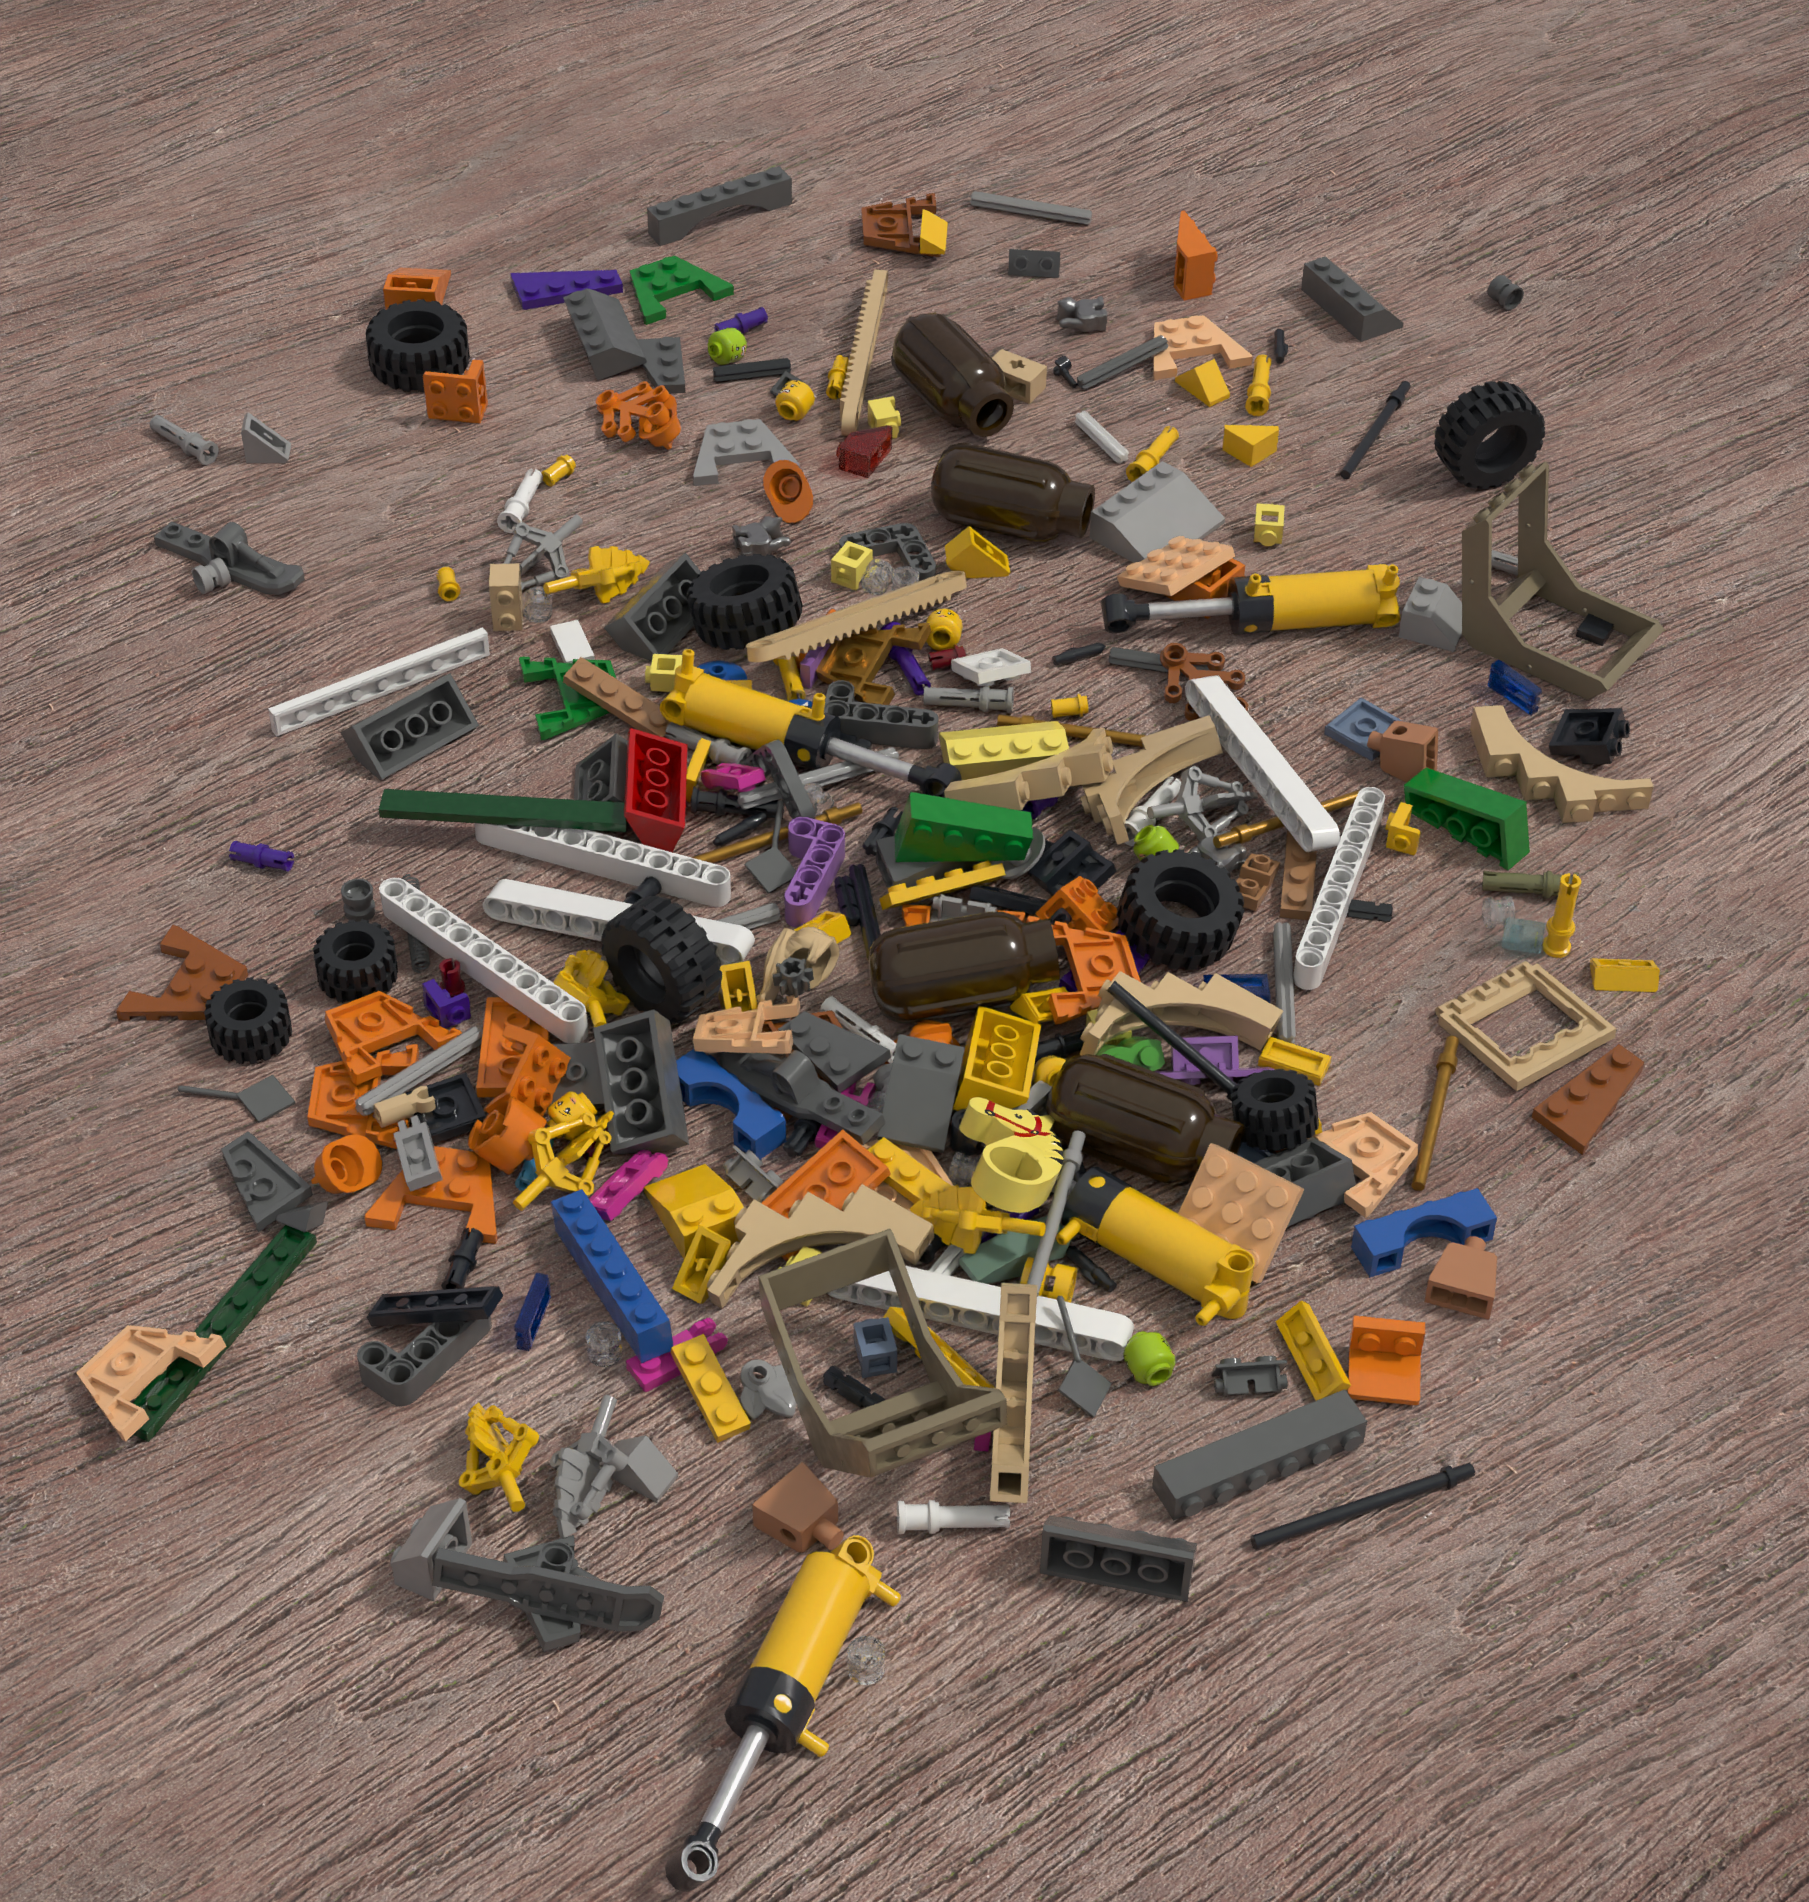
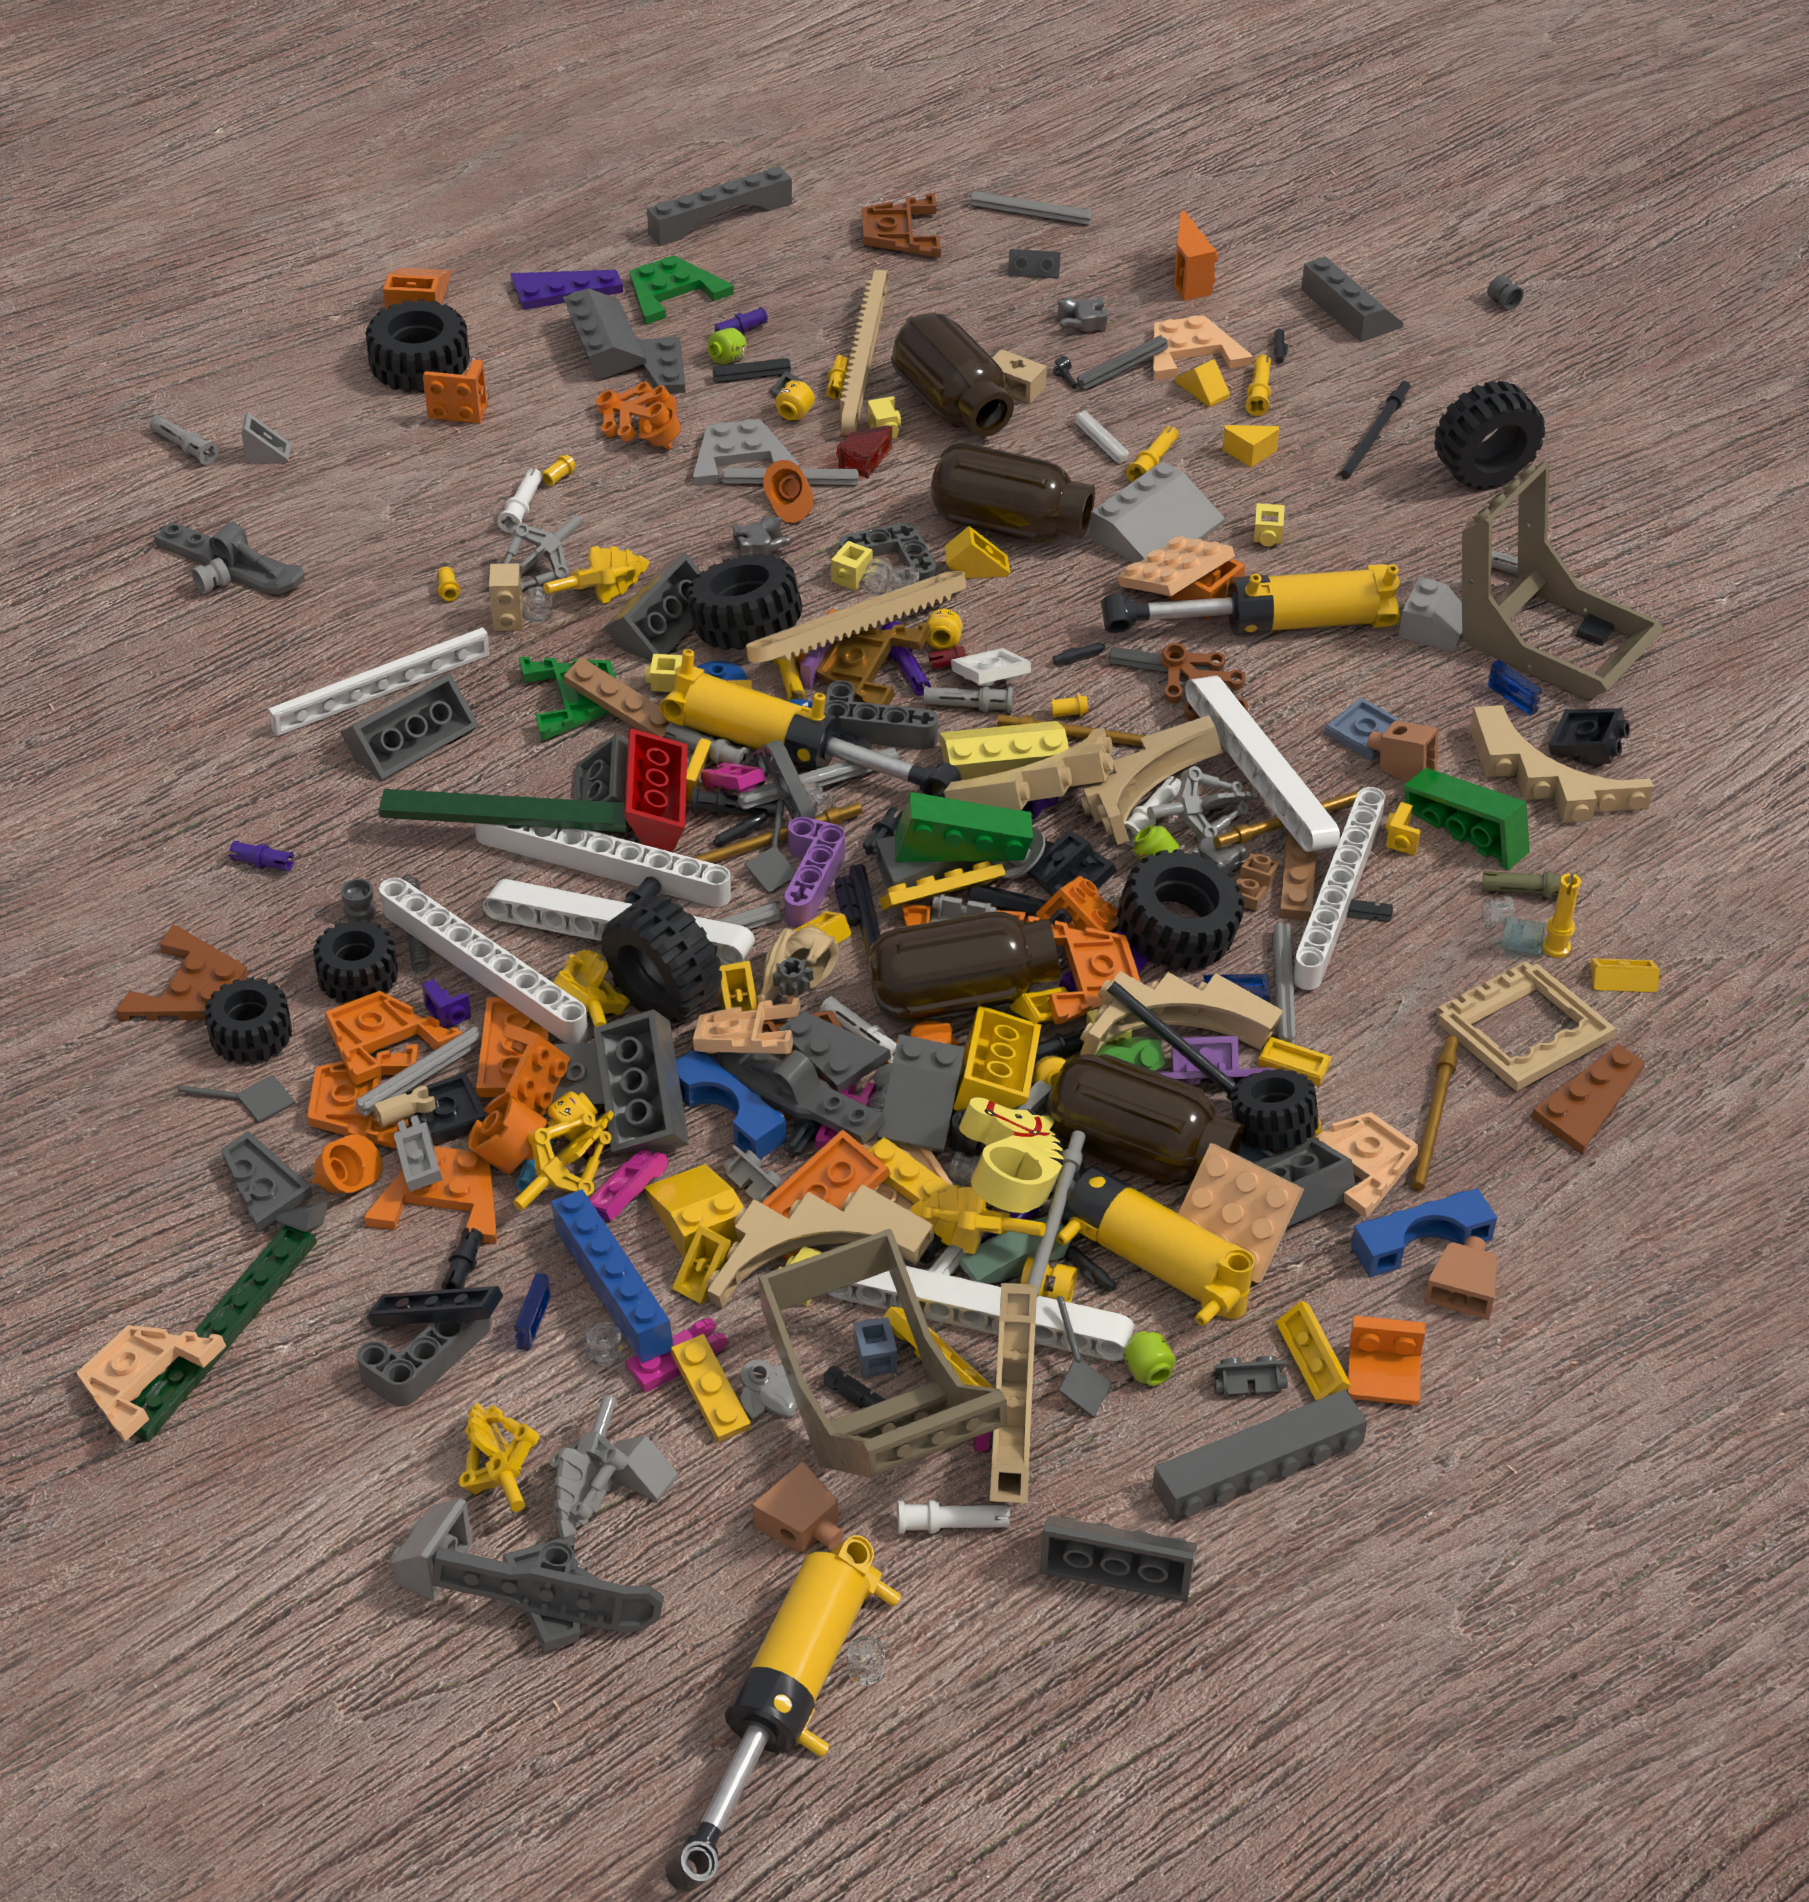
dark red pin [439,958,465,998] -> none
white tile [550,620,595,663] -> none
yellow slope [920,210,948,255] -> none
black bar [1250,1462,1475,1550] -> none
none -> light grey axle [722,468,858,486]

